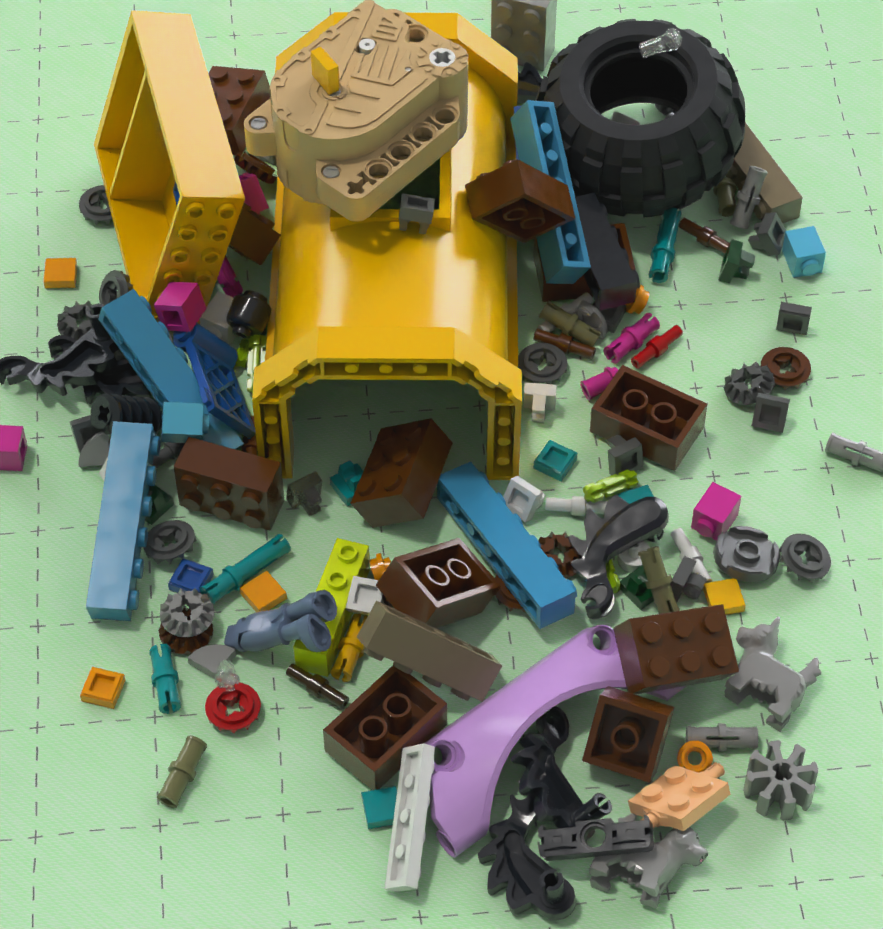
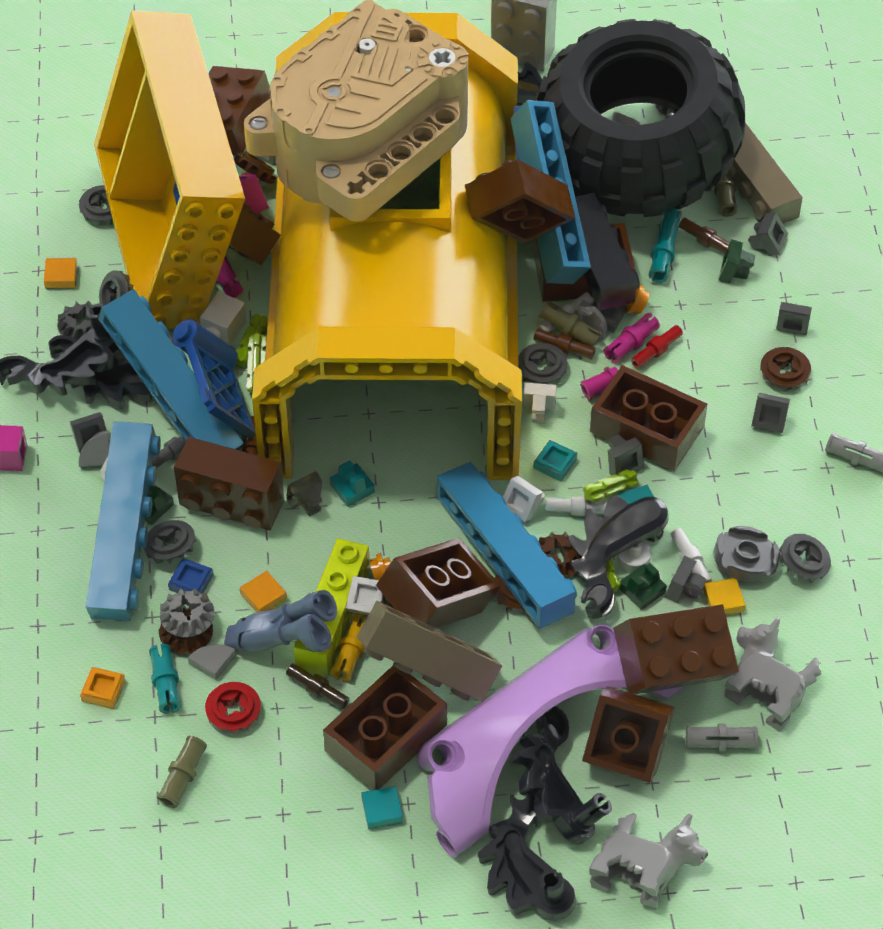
black piece [90,394,162,435] -> none
dark pink brick [154,282,207,332] -> none
medium azure brick [161,402,209,443] -> none
teal pin [200,534,291,605] -> none
clear arm [214,660,240,692] -> none
black head [226,290,272,339] -> none
yellow tile [311,47,340,95] -> none
reddish brown brick [350,418,453,528] -> none
white plate [385,743,435,892] -> none
dark grey tile [399,193,434,234] -> none
black piece [538,815,654,861] -> none
light nougat plate [628,762,731,831] -> none
olive pin [638,546,680,614] -> none
clear arm [639,28,683,58] -> none
light orange plate [677,740,713,773] -> none
dark pink brick [691,482,742,541] -> none
dark grey gear [723,362,774,405] -> none
light grey pin [730,166,768,229] -> none
light grey gear [743,740,818,820] -> none
medium azure brick [782,226,826,278] -> none

